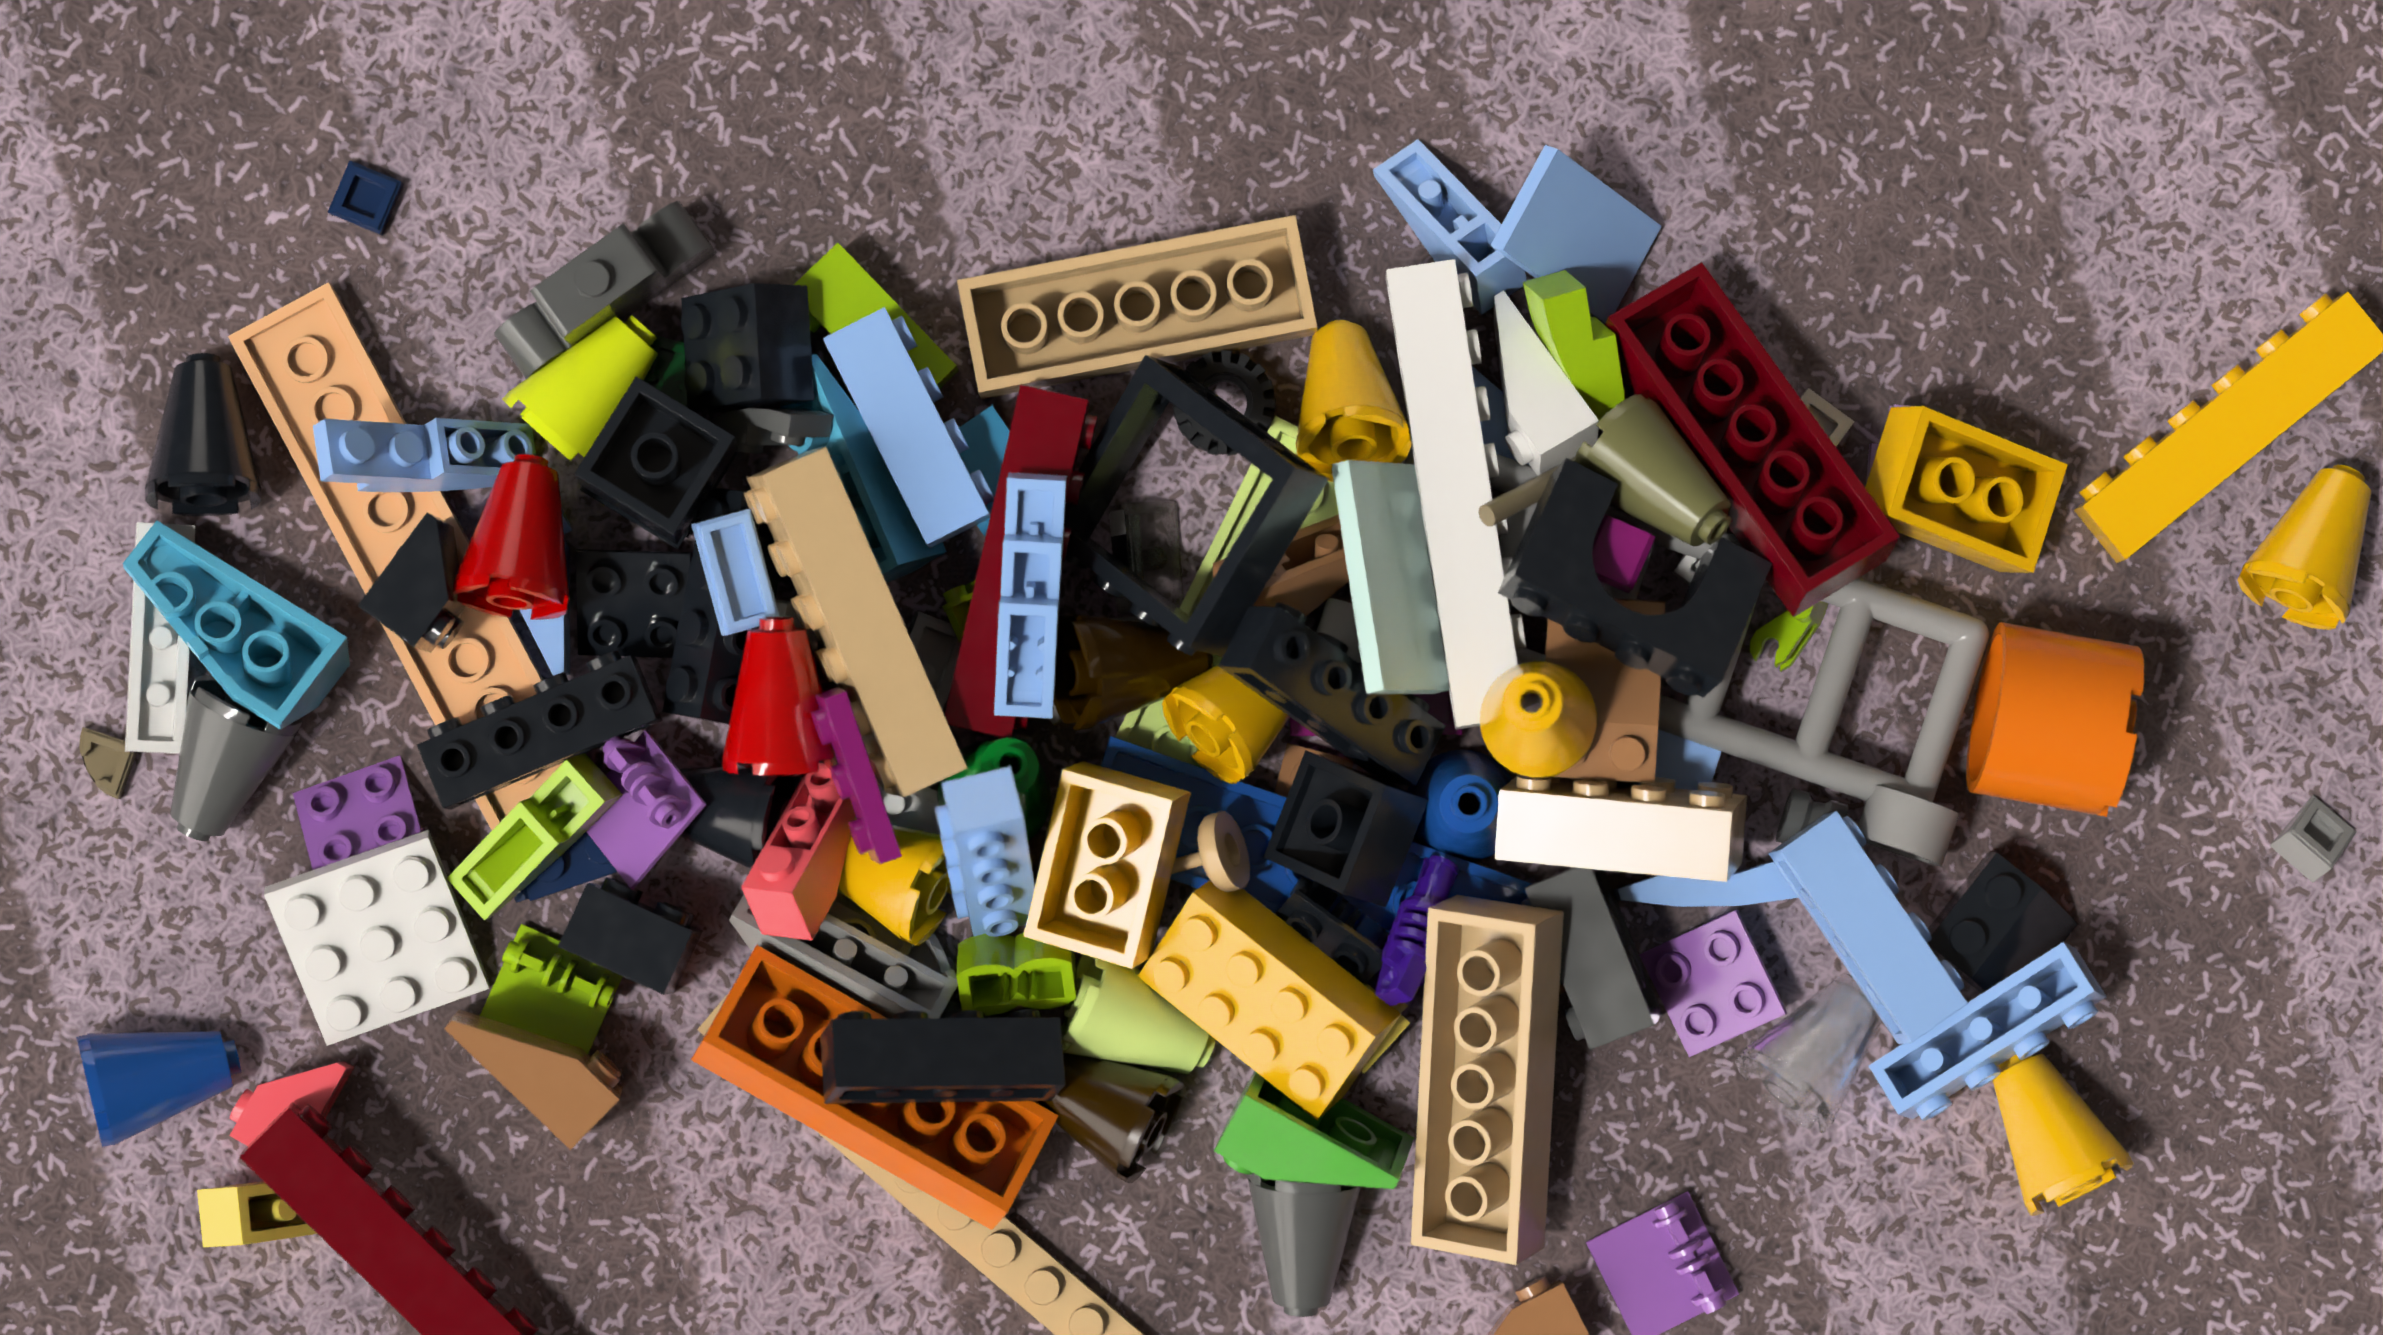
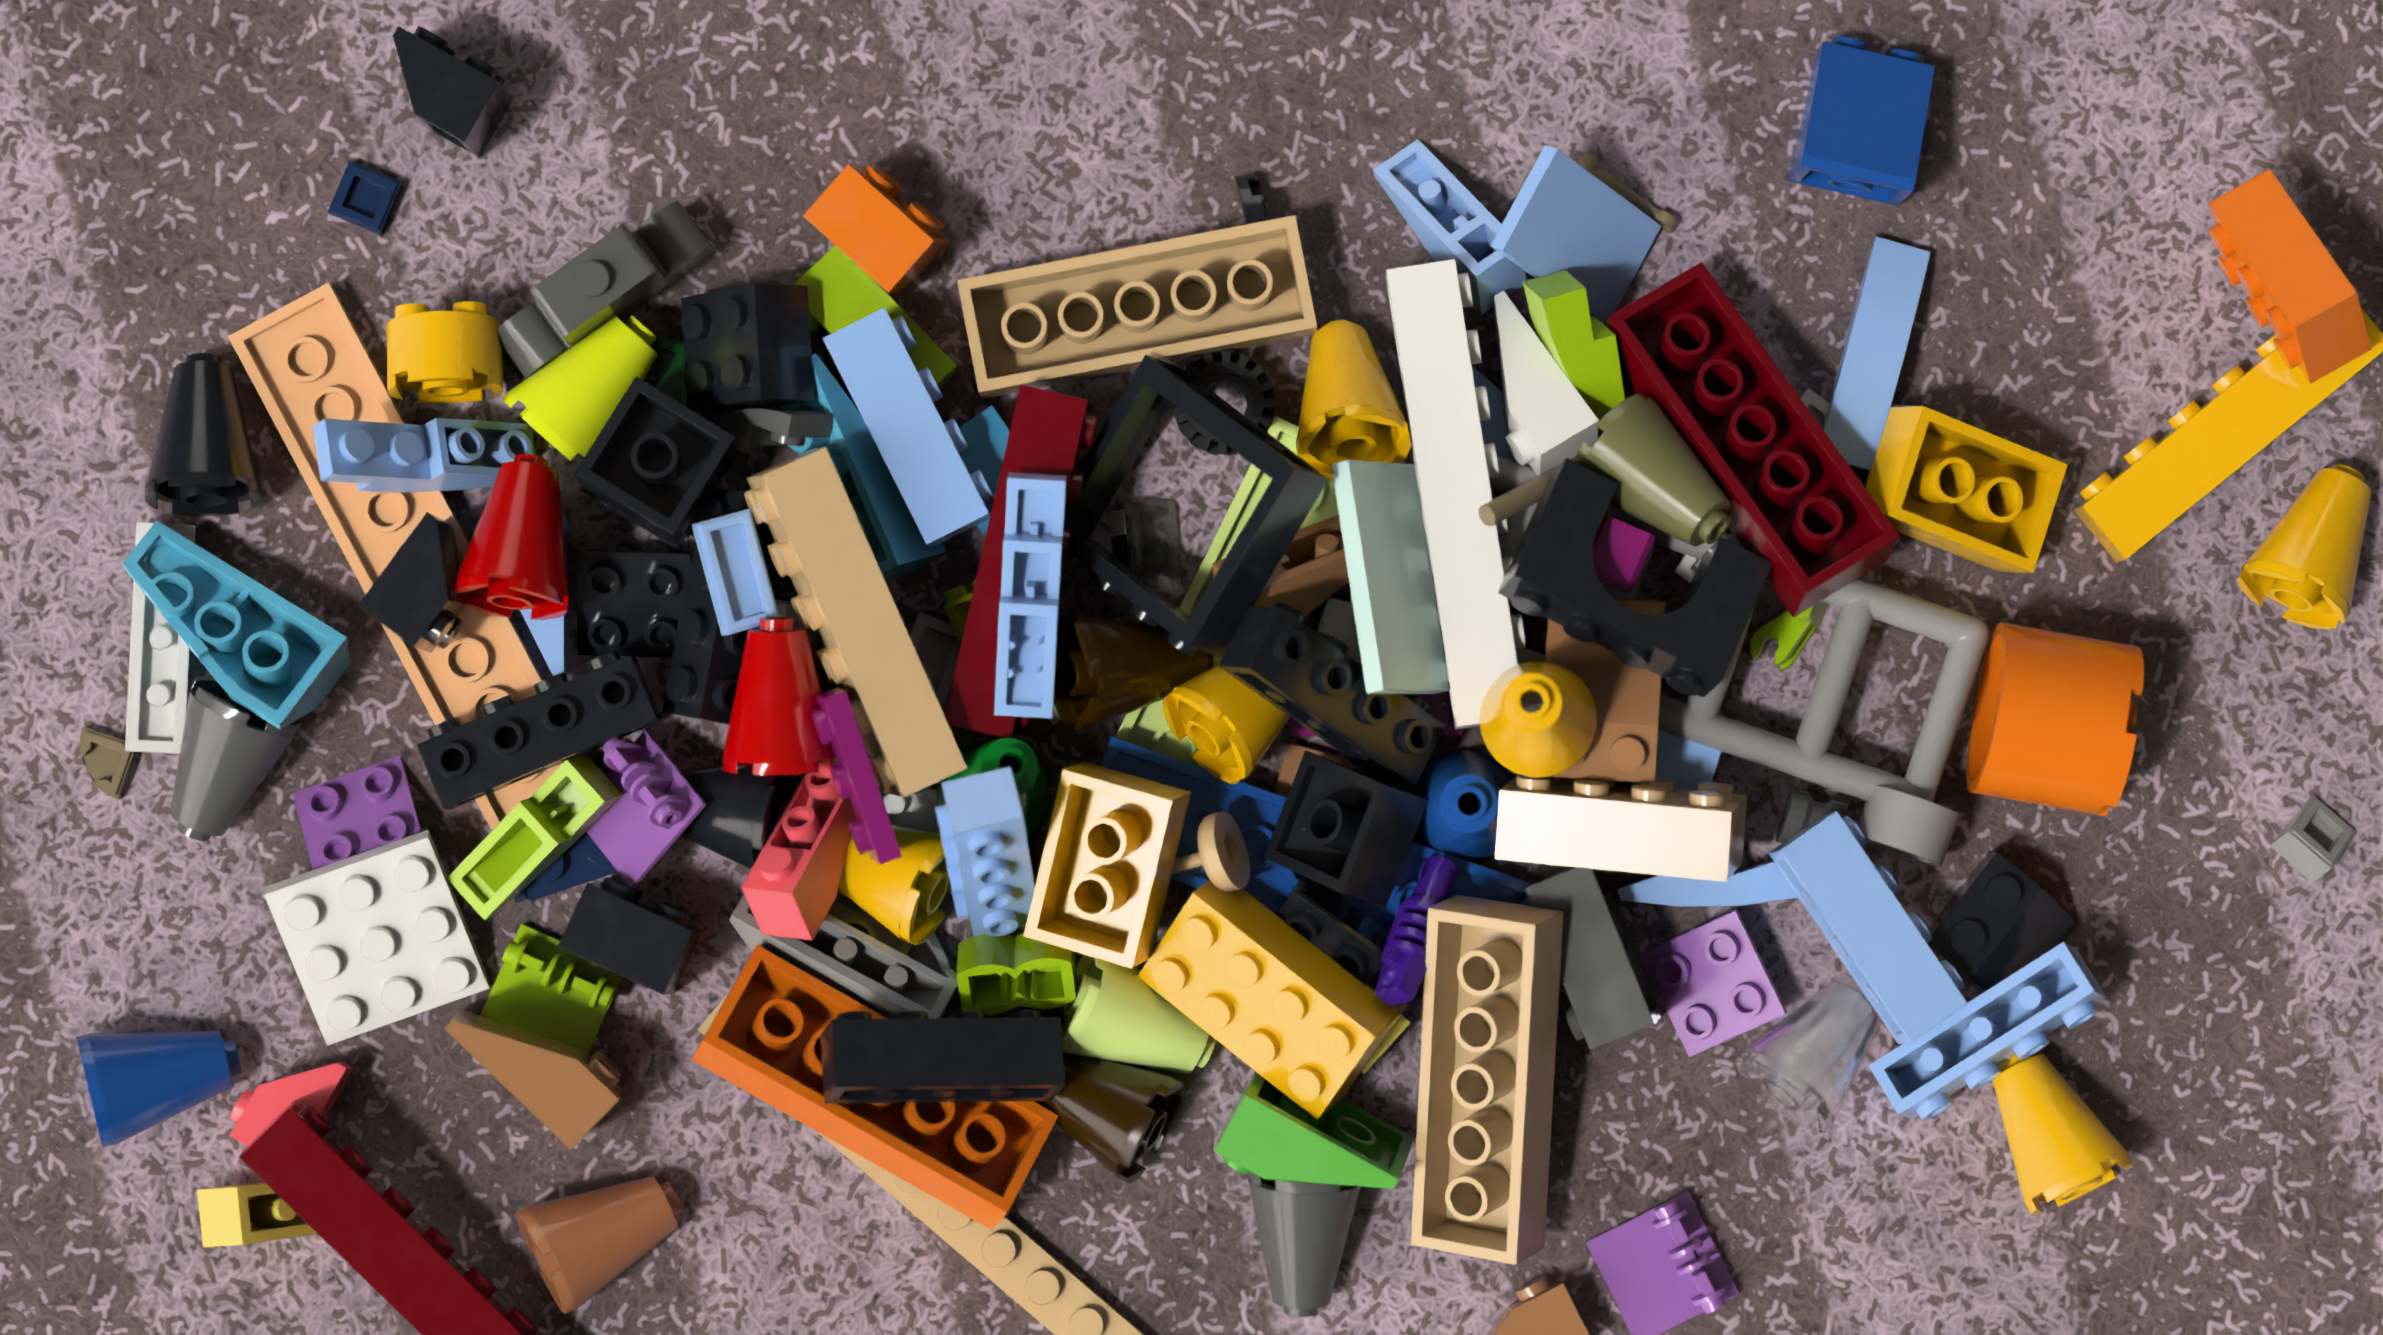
none -> yellow brick [386,301,503,404]
none -> black slope [393,26,513,158]
none -> nougat cone [515,1176,683,1314]
none -> orange slope [803,164,949,294]
none -> black tile [1234,172,1269,225]
none -> dark tan hinge [1578,153,1678,234]
none -> blue slope [1788,36,1935,206]
none -> light blue slope [1823,236,1931,471]
none -> orange brick [2208,169,2371,384]

